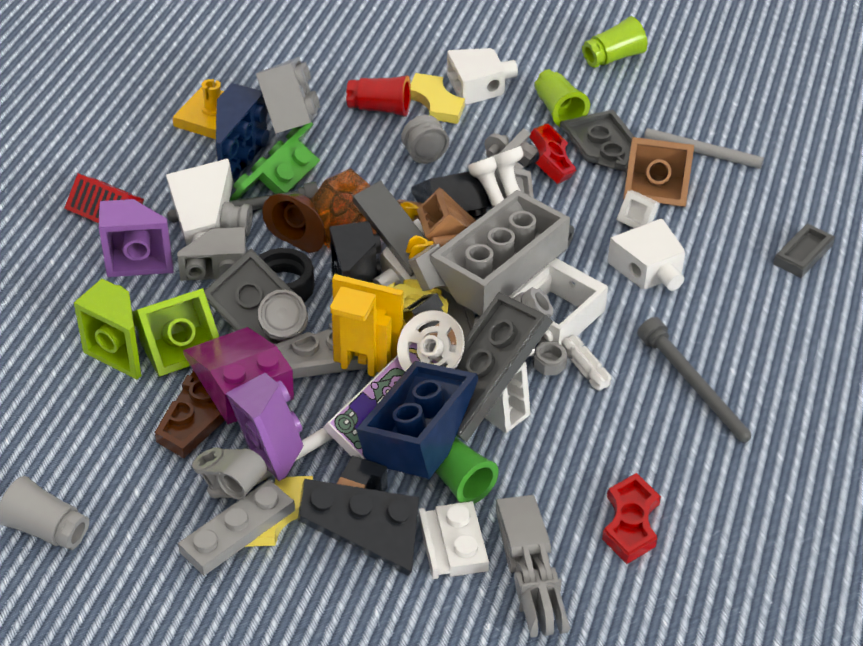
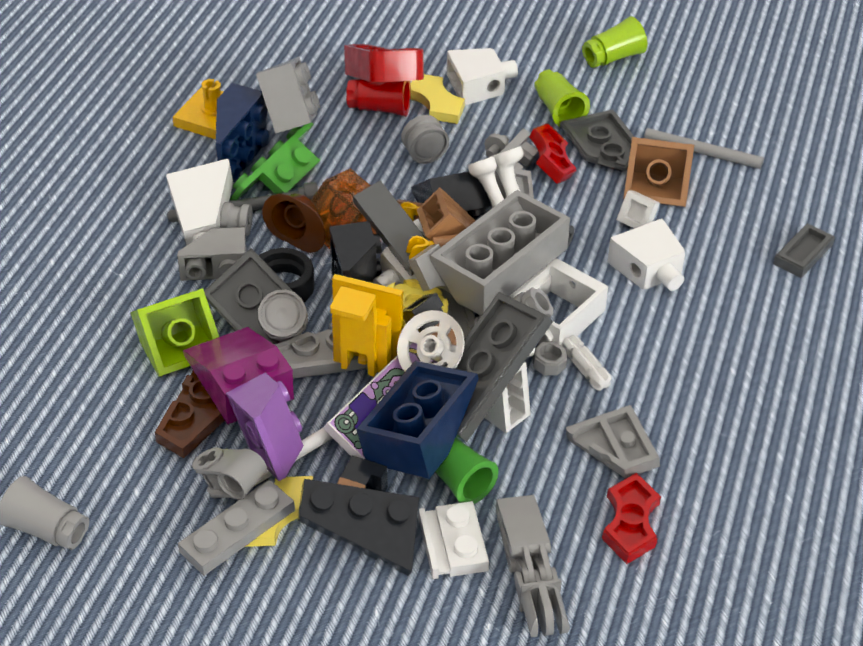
red panel [64,173,144,223] -> none
lime slope [74,278,142,380] -> none
medium lavender slope [99,199,174,277] -> none
dark grey piece [637,317,751,443] -> none
none -> red beam [344,44,424,82]
none -> light grey wing [565,405,660,479]

